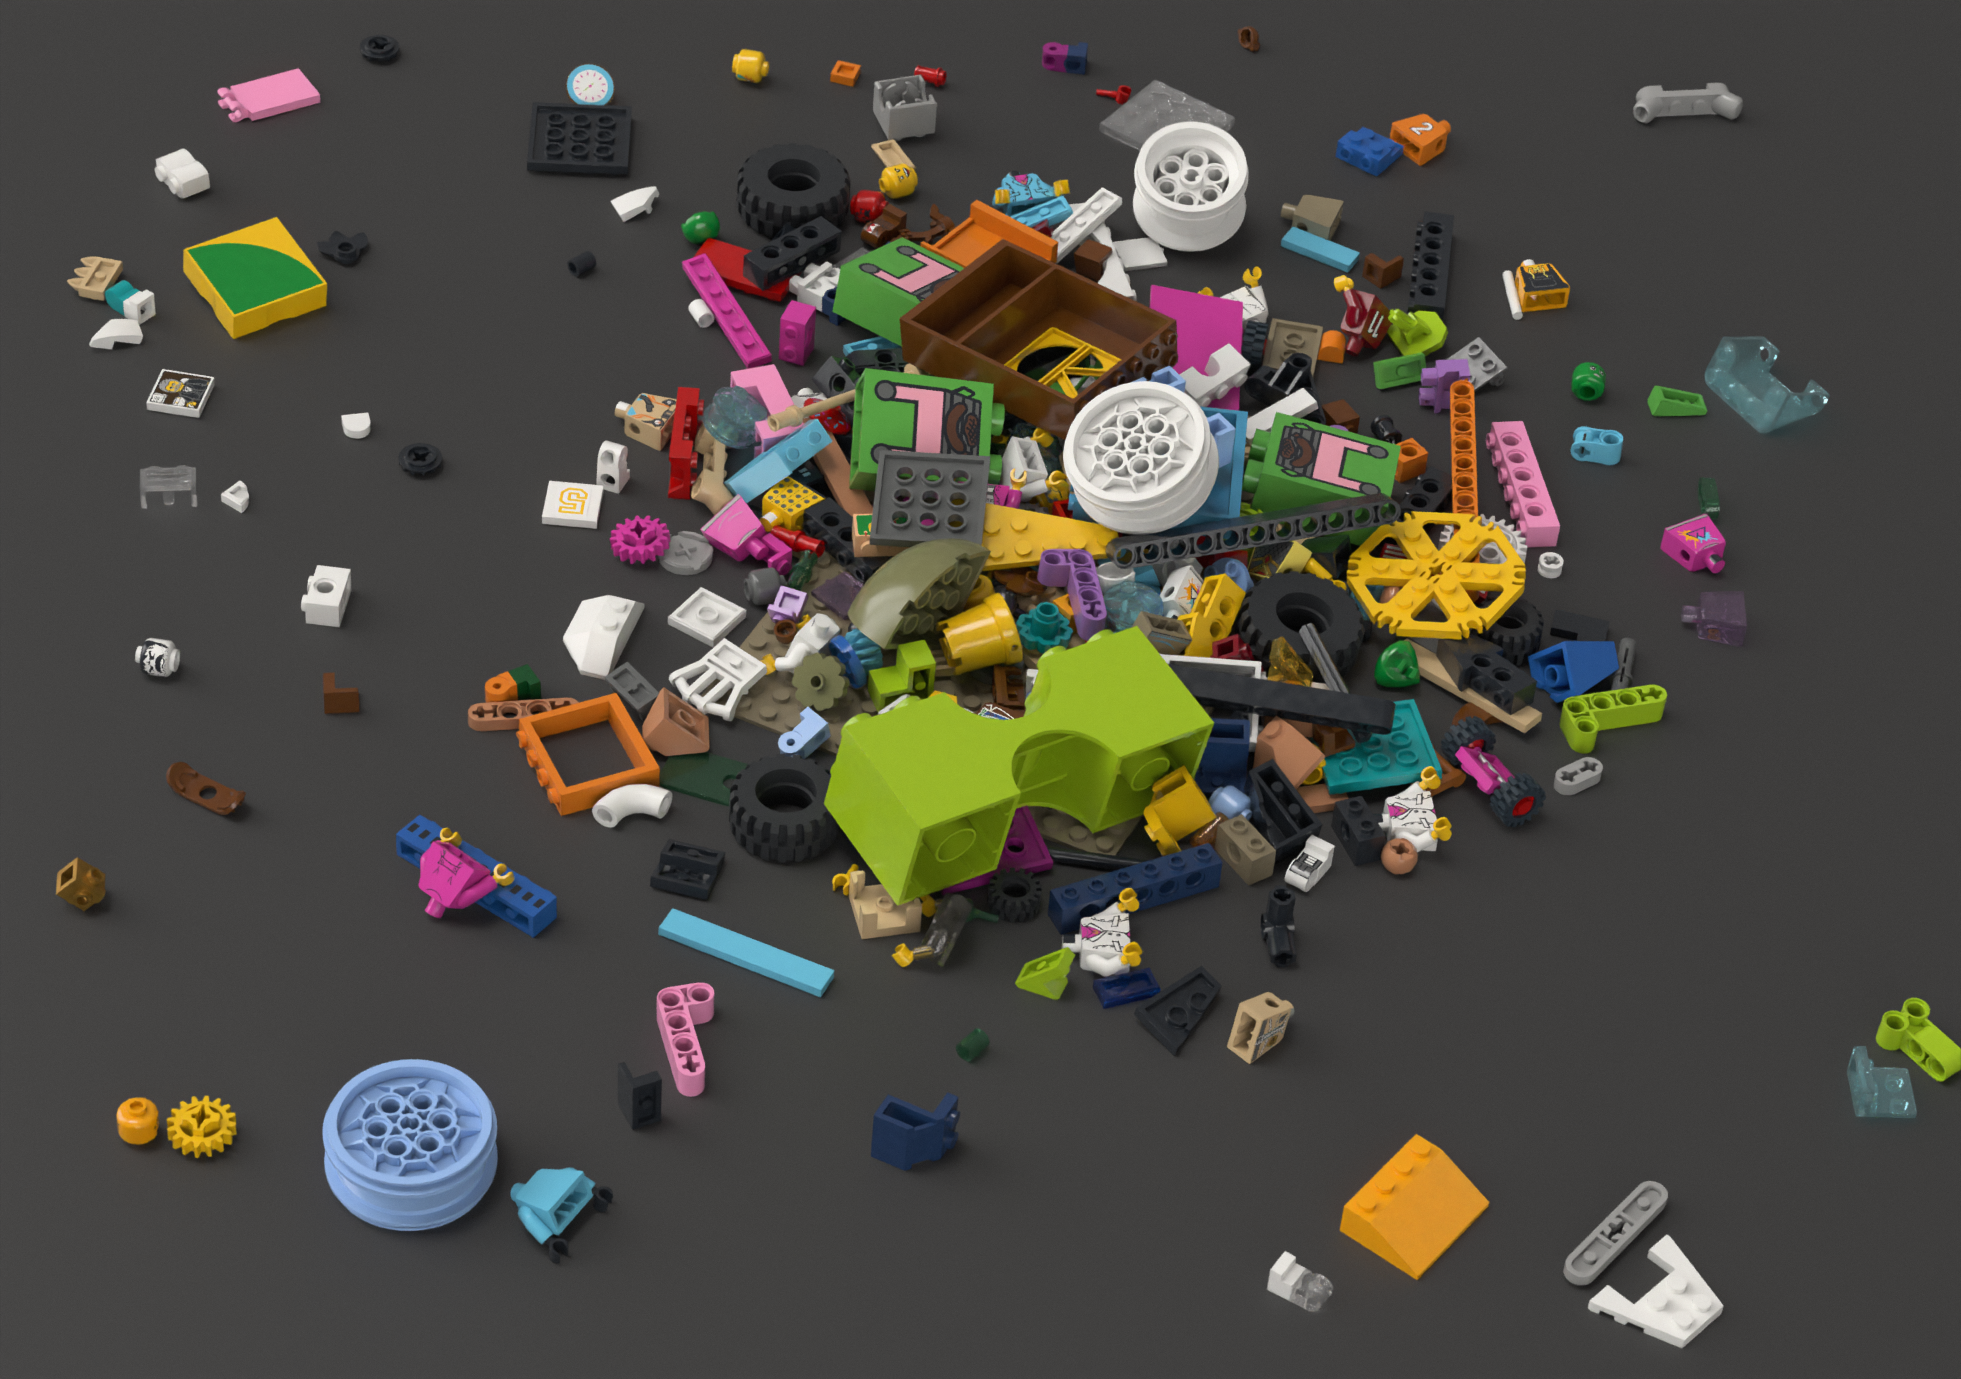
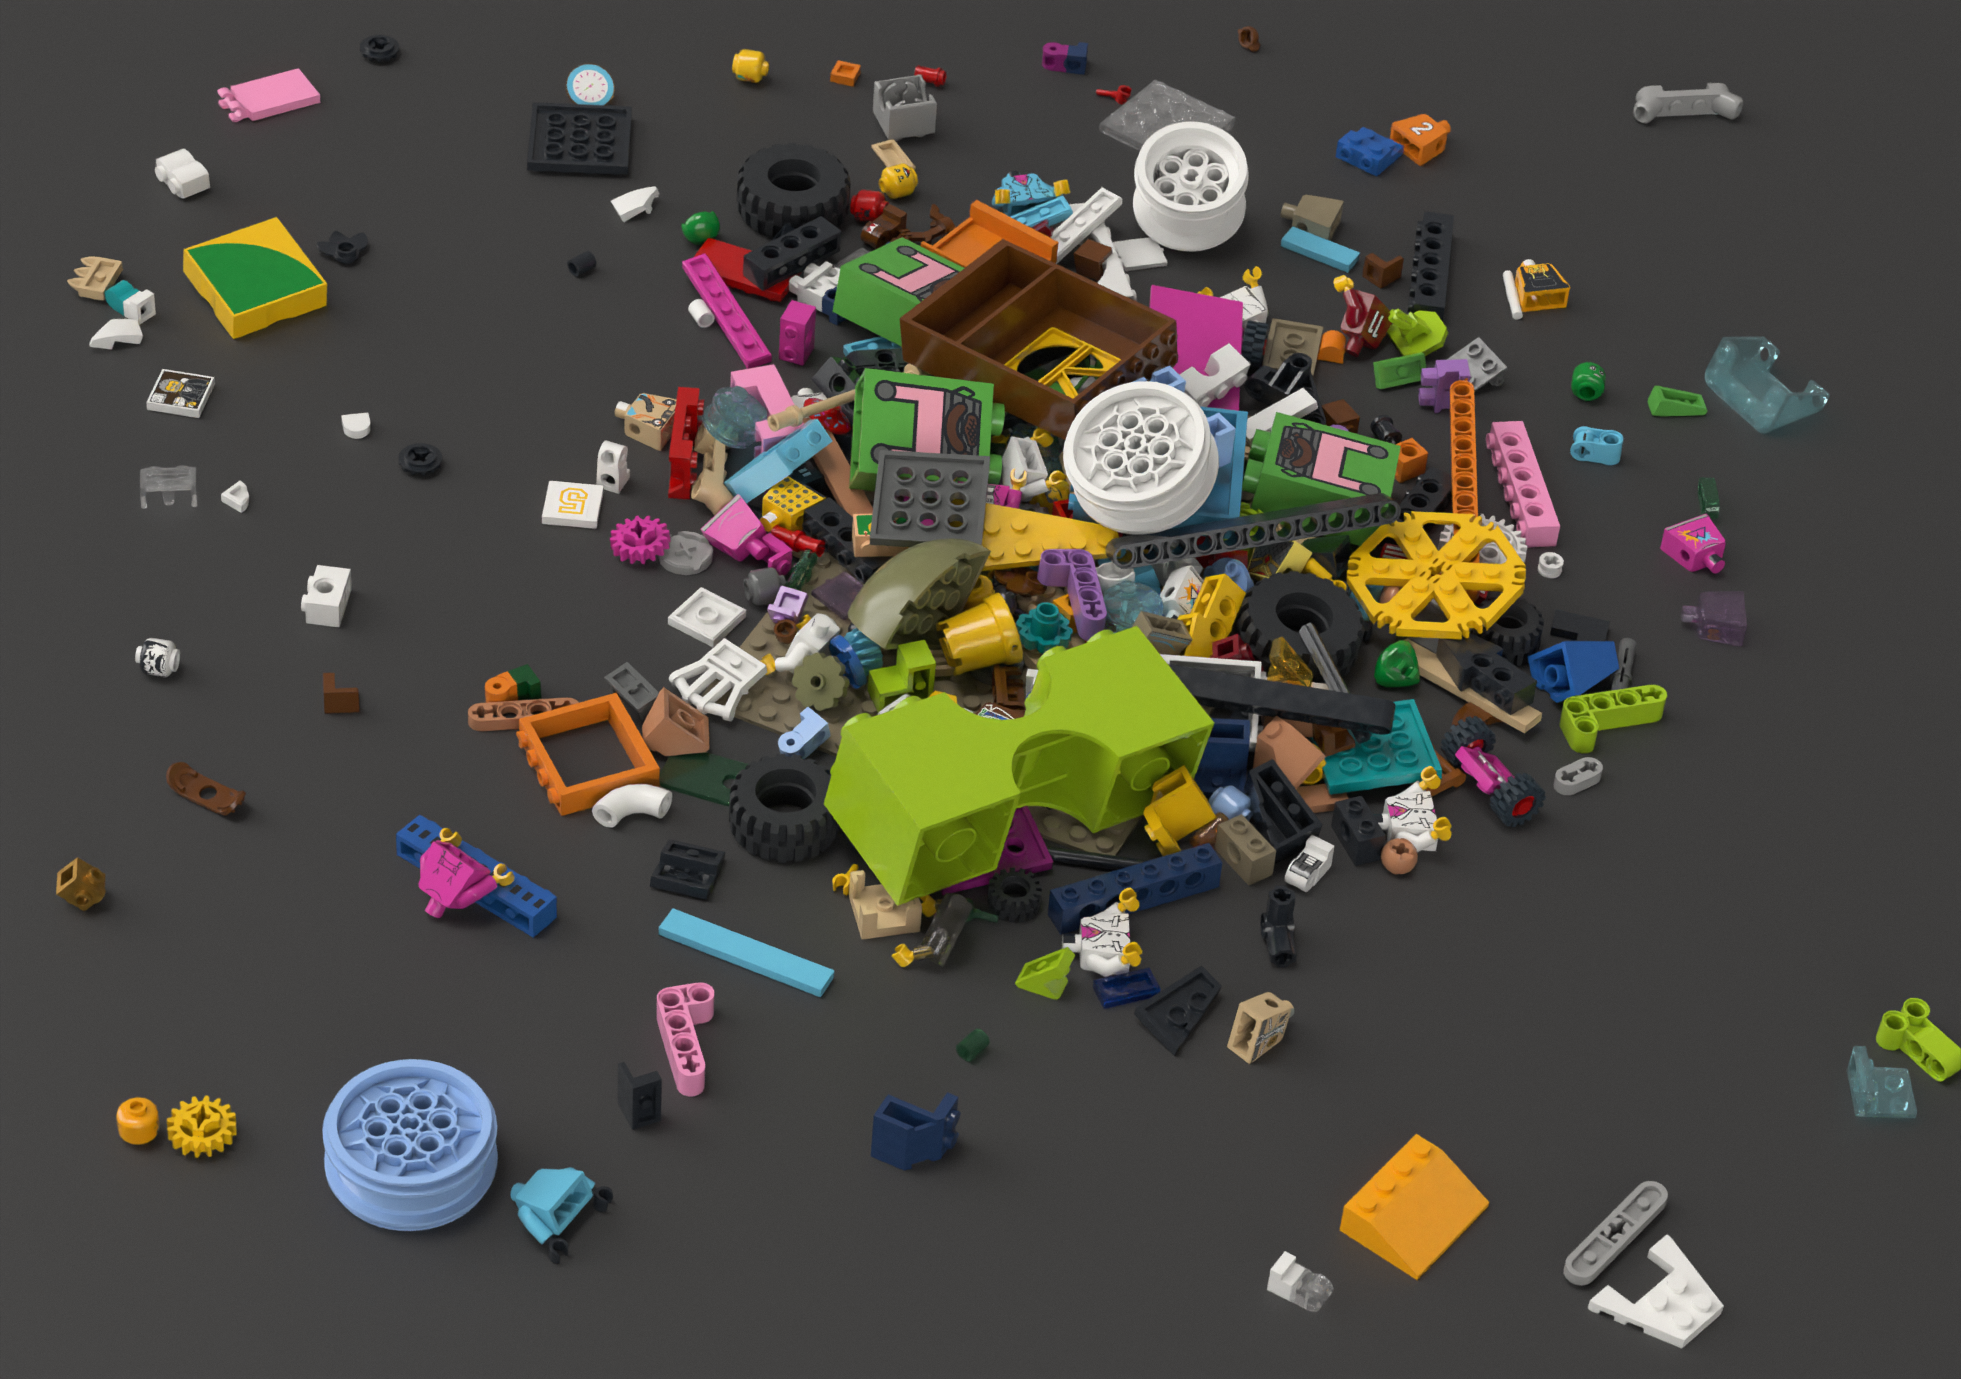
white wedge [563,595,644,680] -> none

